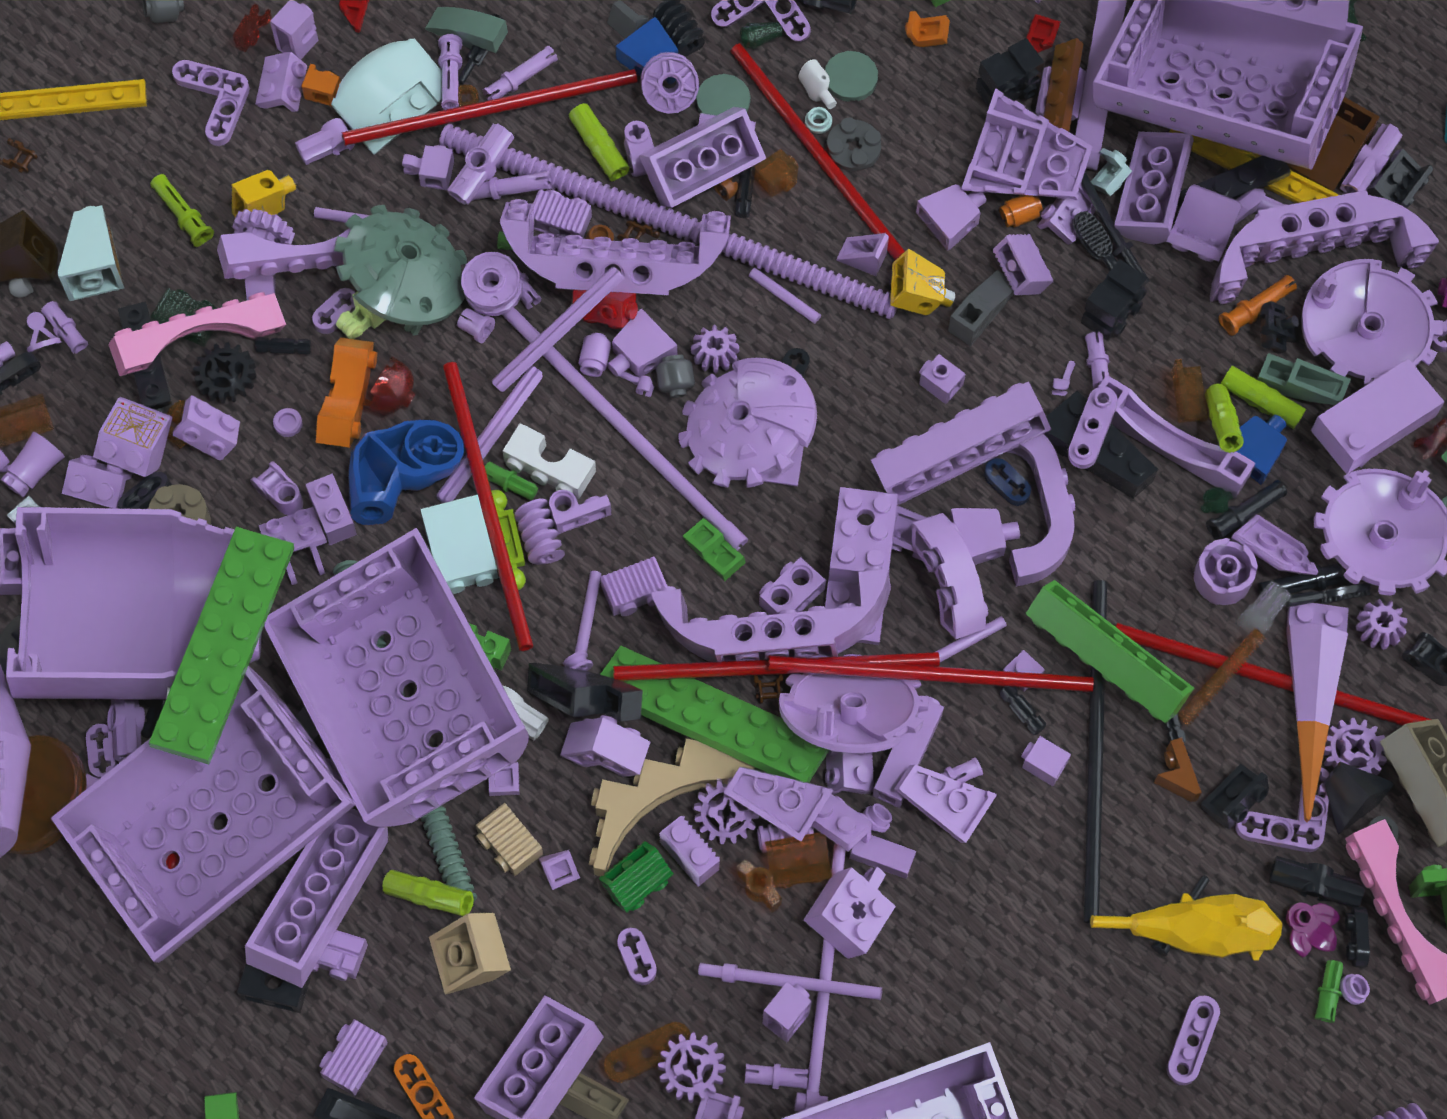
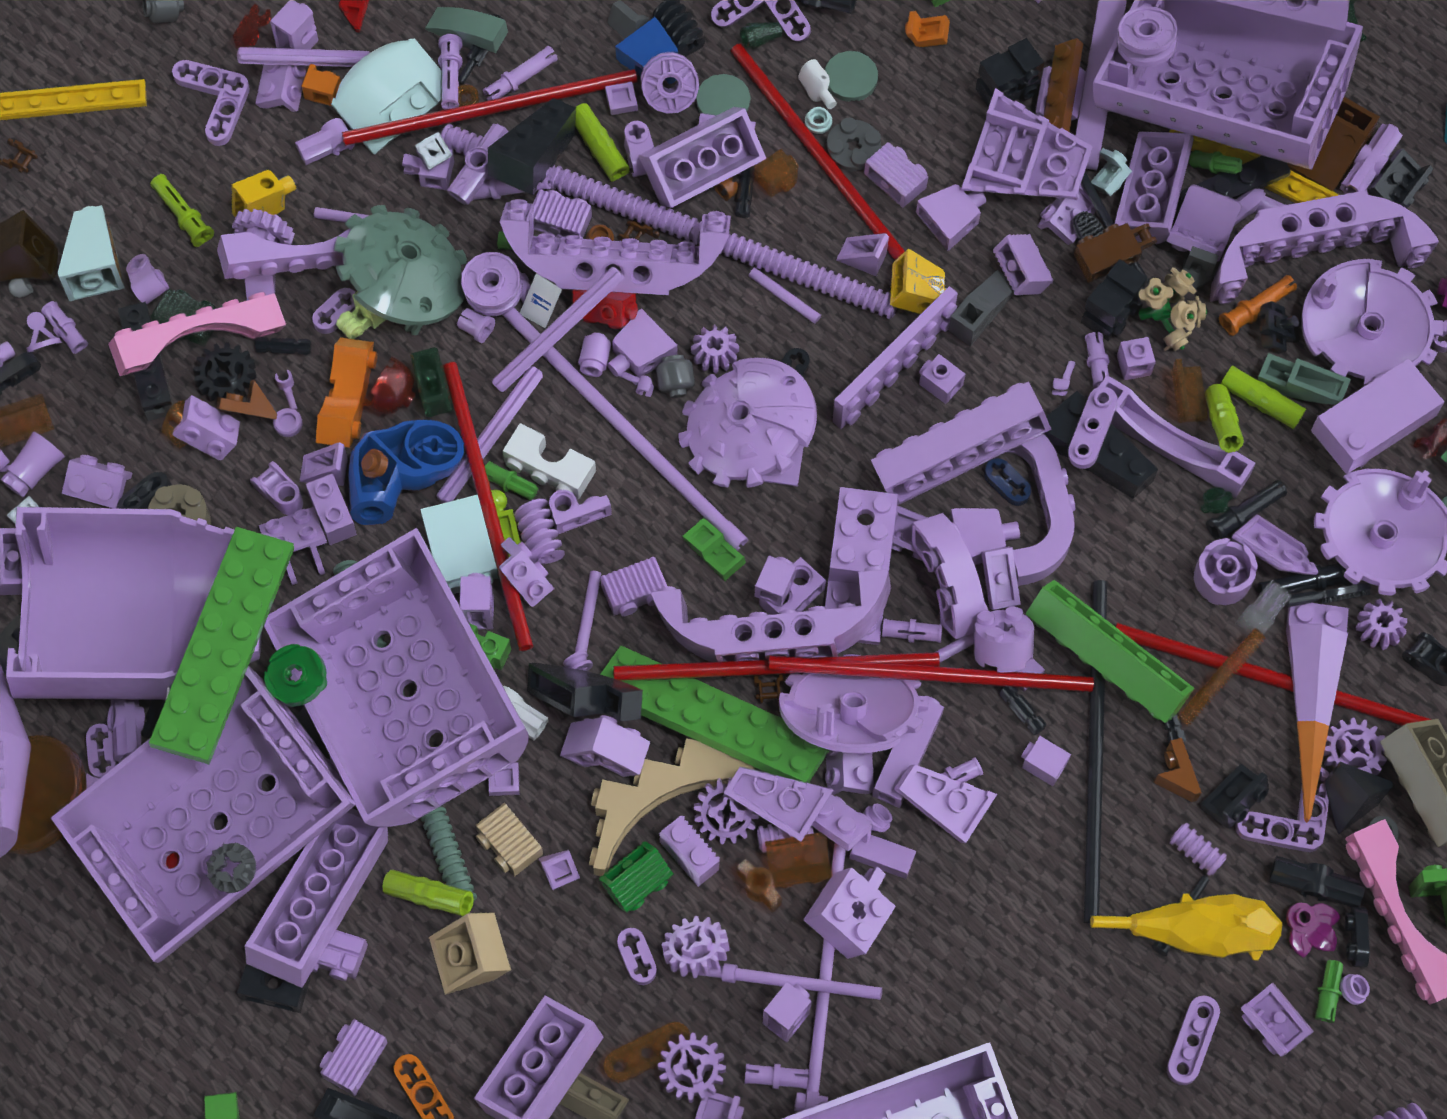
lavender slope [93,397,173,477] -> none
orange brick [999,195,1043,228] -> none
red tile [1027,14,1061,53] -> none
blue torso [1236,415,1287,485] -> none
none -> lavender piece [126,254,169,305]
none -> dark grey gear [206,842,256,893]
none -> dark orange slope [216,380,277,419]
none -> lavender axle [237,47,370,67]
none -> green plate [264,644,327,707]
none -> lavender hand [275,370,297,410]
none -> lavender slope [300,442,348,486]
none -> dark orange plate [361,449,388,478]
none -> clear green brick [410,347,454,417]
none -> tile [414,132,453,171]
none -> lavender brick [460,573,494,630]
none -> black wedge [487,98,576,195]
none -> lavender bracket [499,537,554,607]
none -> white sticker [520,273,562,328]
none -> lavender plate [605,82,638,115]
none -> lavender gear [662,916,730,978]
none -> lavender brick [755,556,796,607]
none -> lavender plate [833,286,958,429]
none -> lavender brick [864,142,928,208]
none -> lavender pin [882,619,942,643]
none -> lavender brick [974,606,1034,673]
none -> lavender plate [981,546,1021,610]
none -> reddish brown brick [1074,223,1157,283]
none -> lavender wheel [1117,6,1177,67]
none -> lavender brick [1117,337,1156,380]
none -> tan plant [1139,267,1208,351]
none -> lavender piece [1170,823,1227,876]
none -> dark grey tile [1182,246,1219,290]
none -> bright green axle [1189,150,1243,174]
none -> lavender bracket [1241,983,1314,1056]

